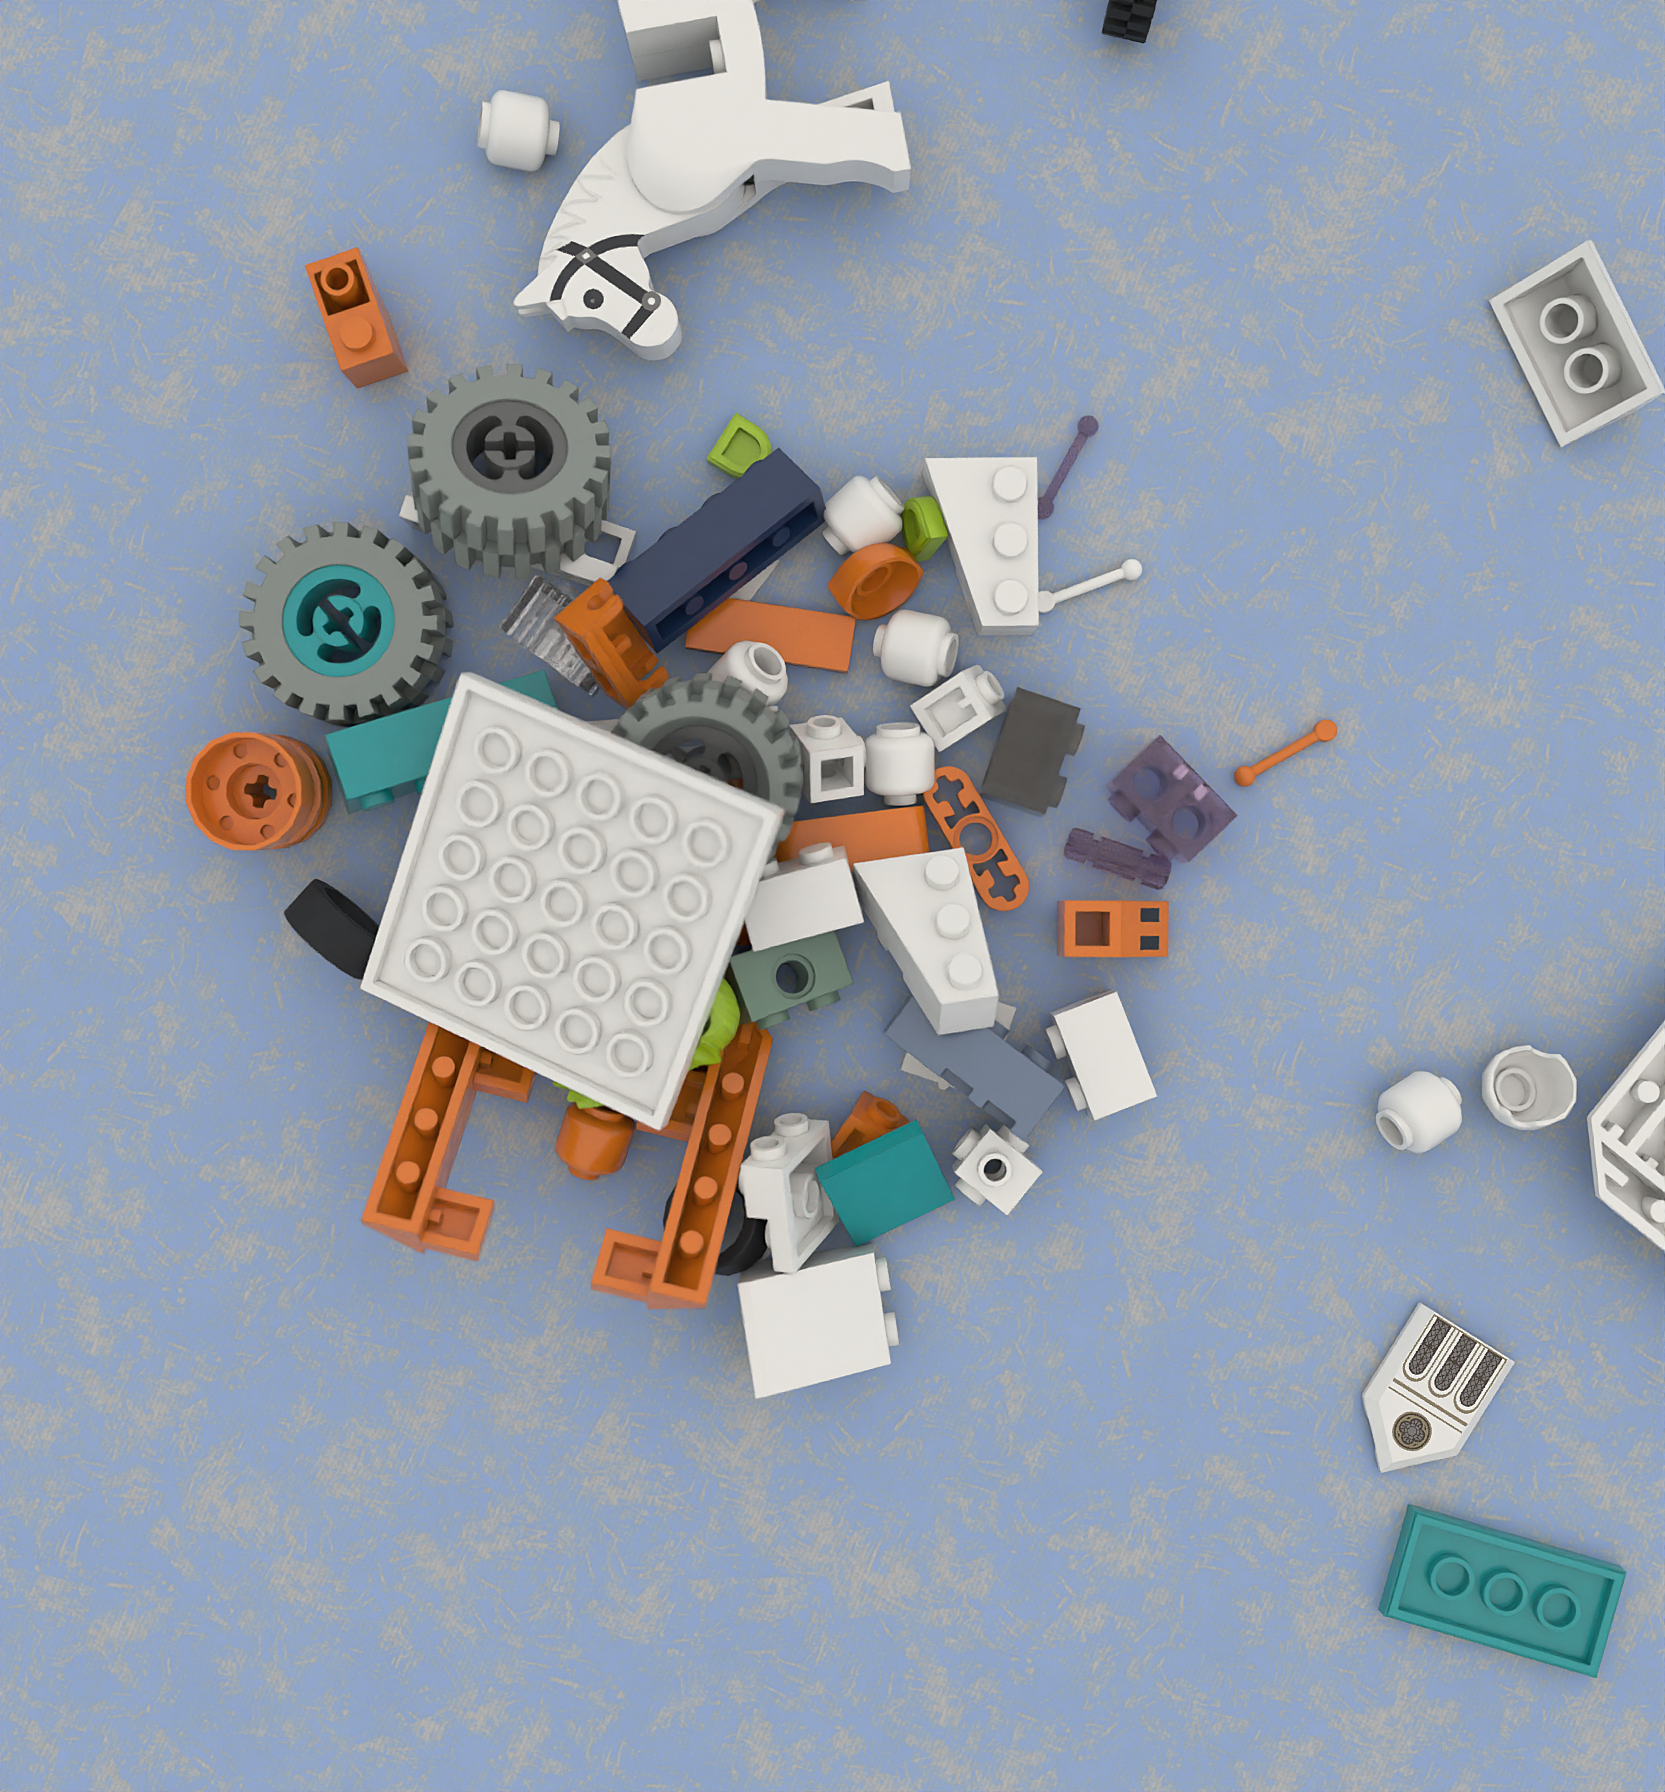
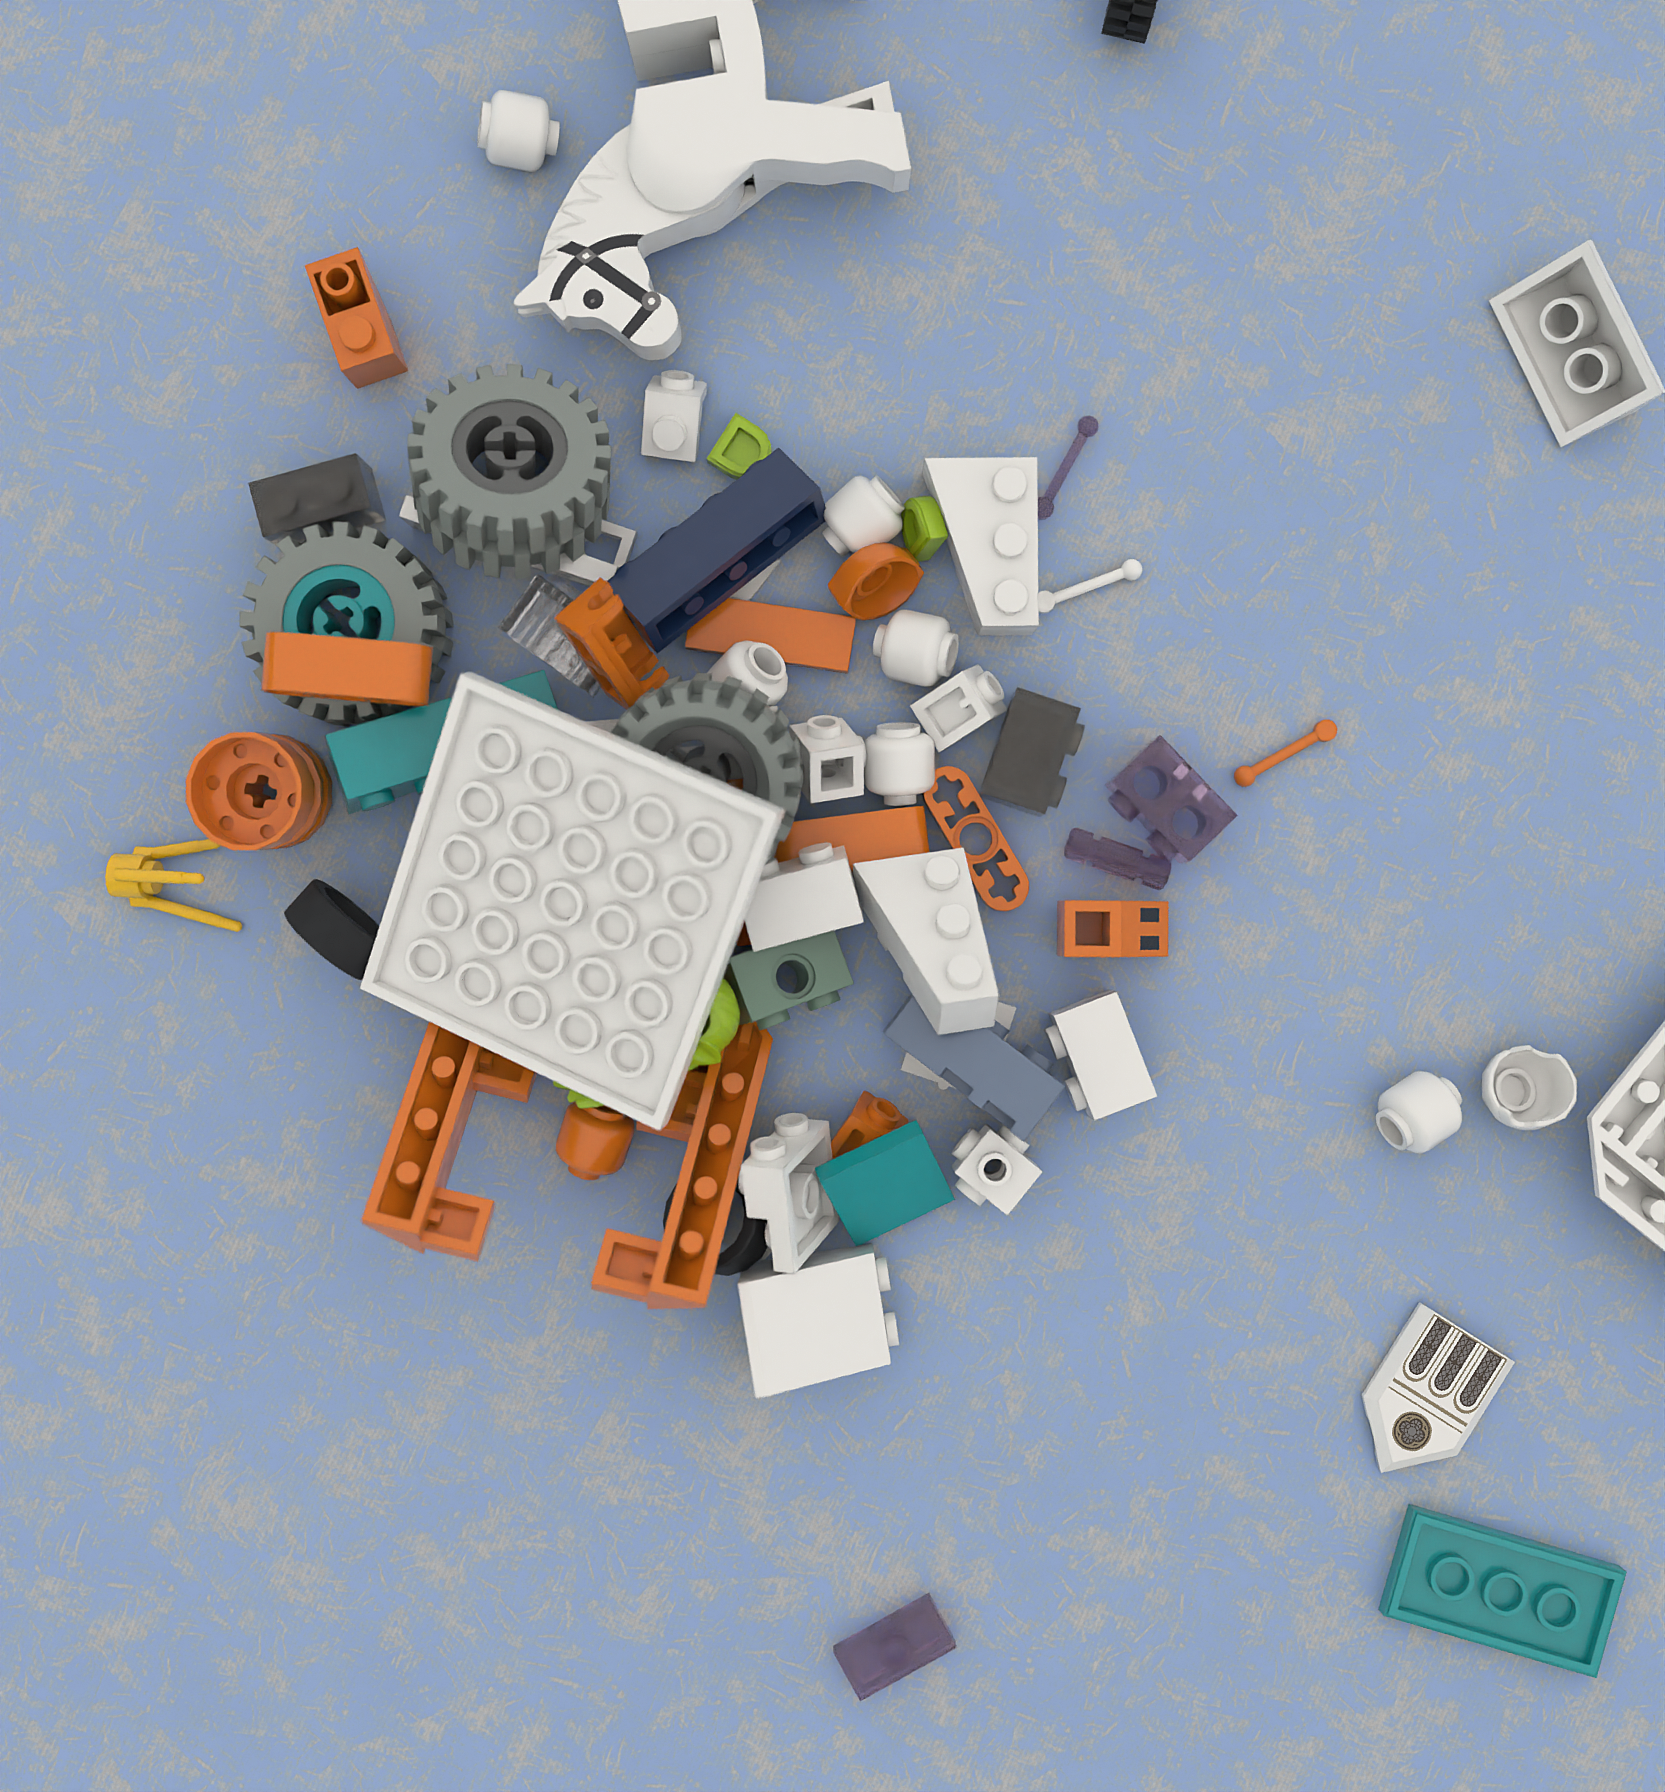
none -> yellow plant [105,839,243,932]
none -> clear smoke brick [248,453,386,547]
none -> orange beam [261,632,433,706]
none -> white bracket [641,370,707,462]
none -> clear purple plate [833,1593,957,1701]

